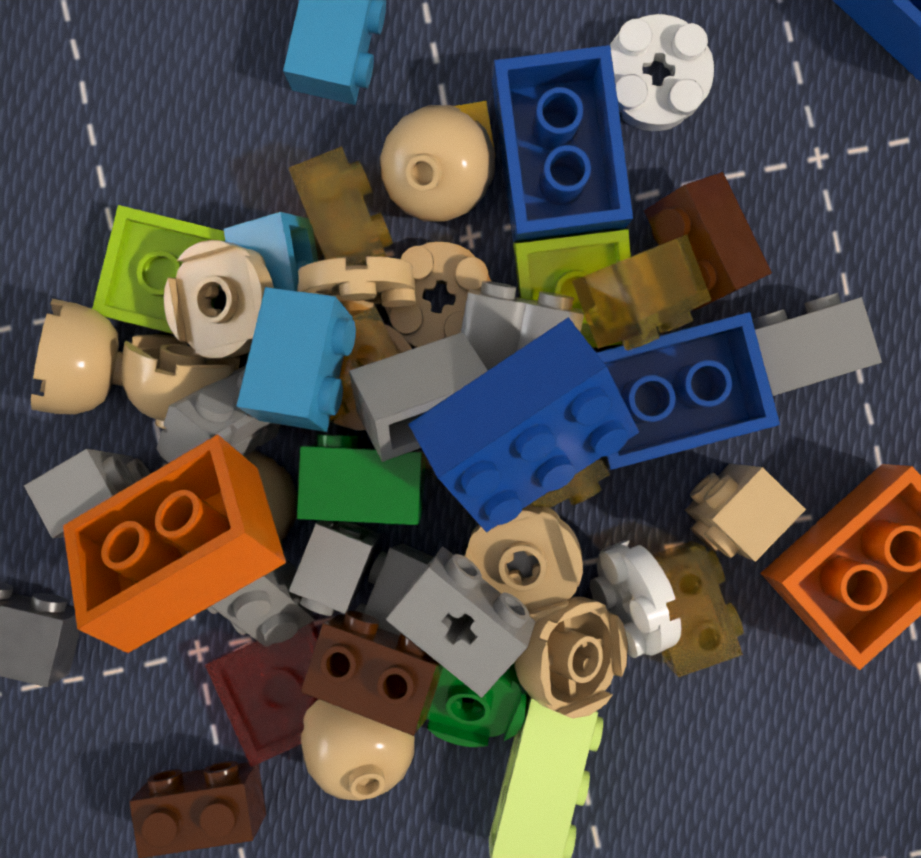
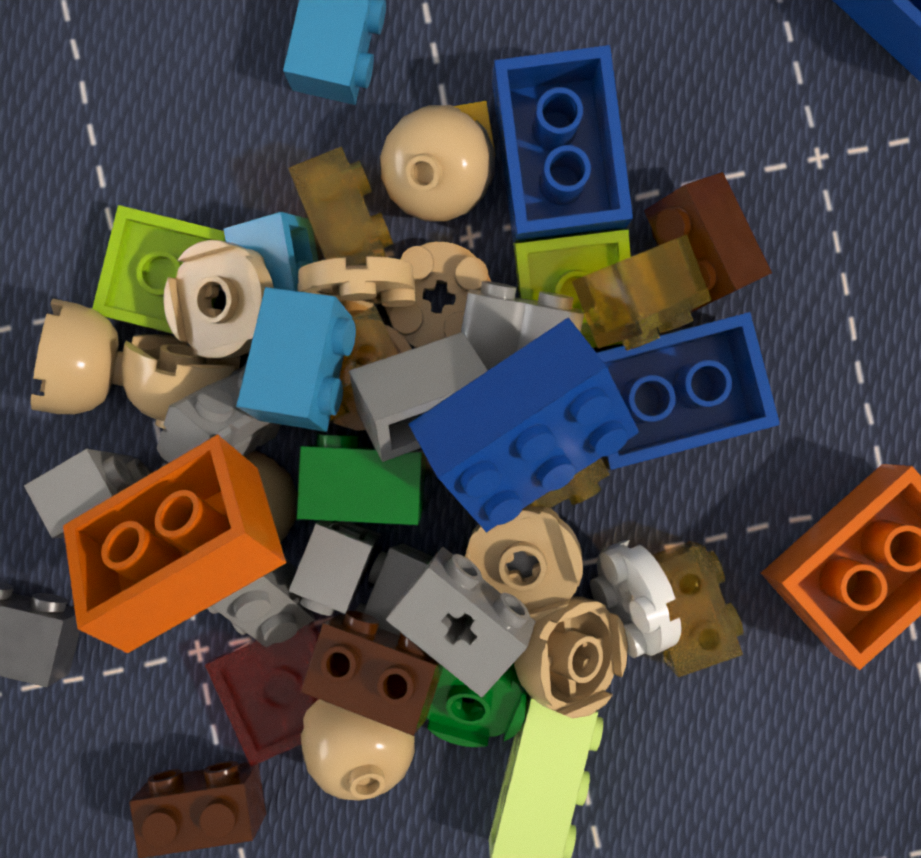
white plate [610,14,714,131] -> none
tan brick [685,463,806,562] -> none
light grey brick [752,293,882,396] -> none

